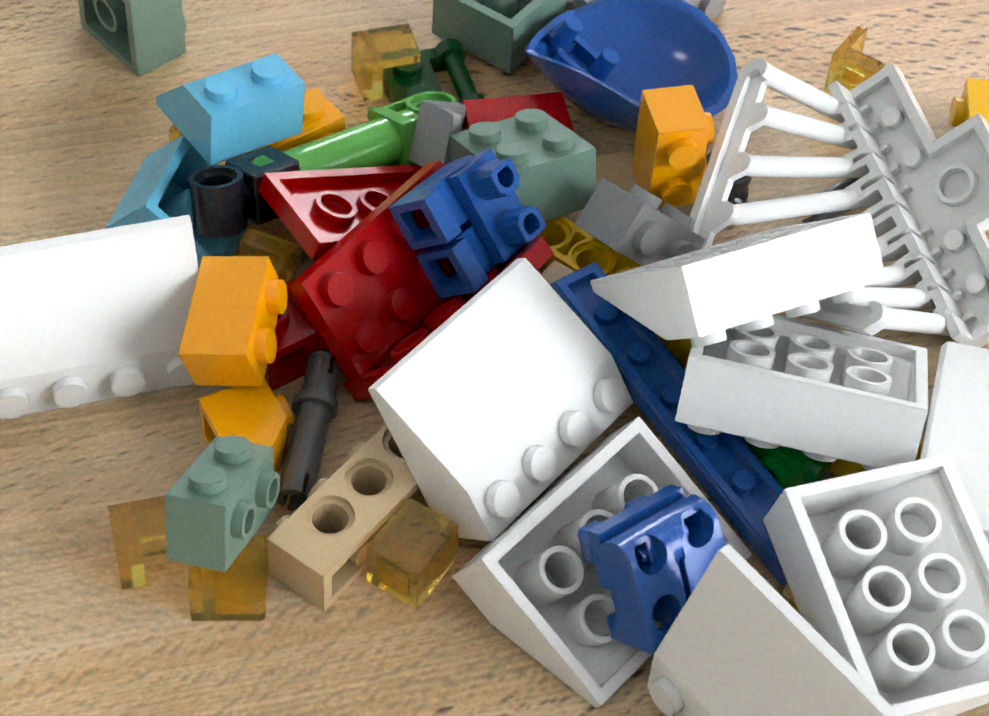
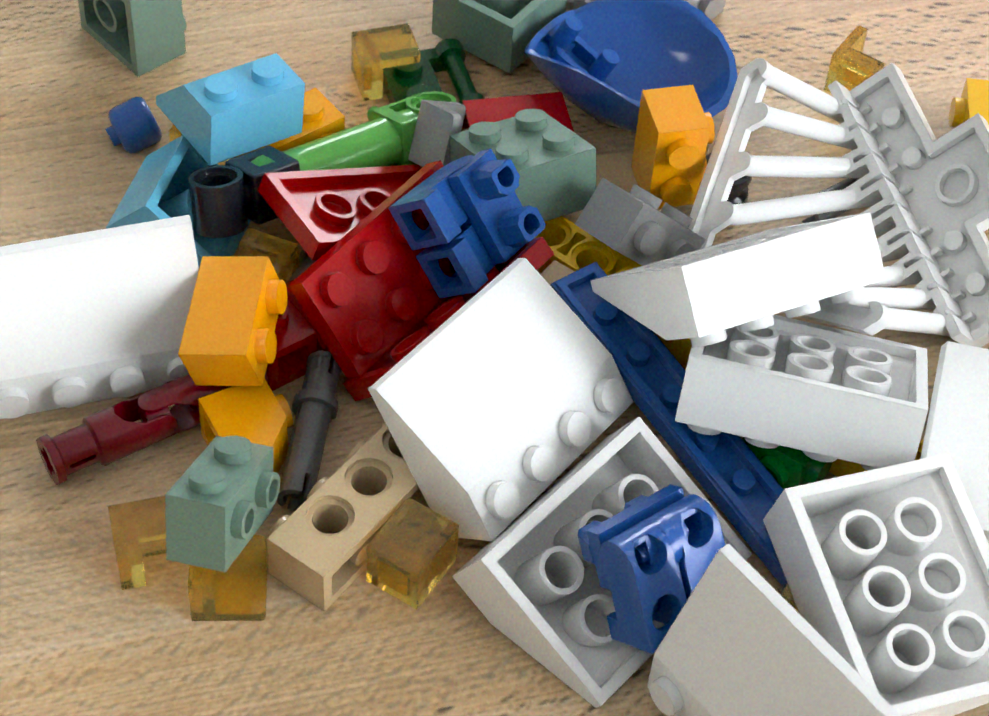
none -> dark red piece [36,373,270,485]
none -> blue piece [105,97,162,154]

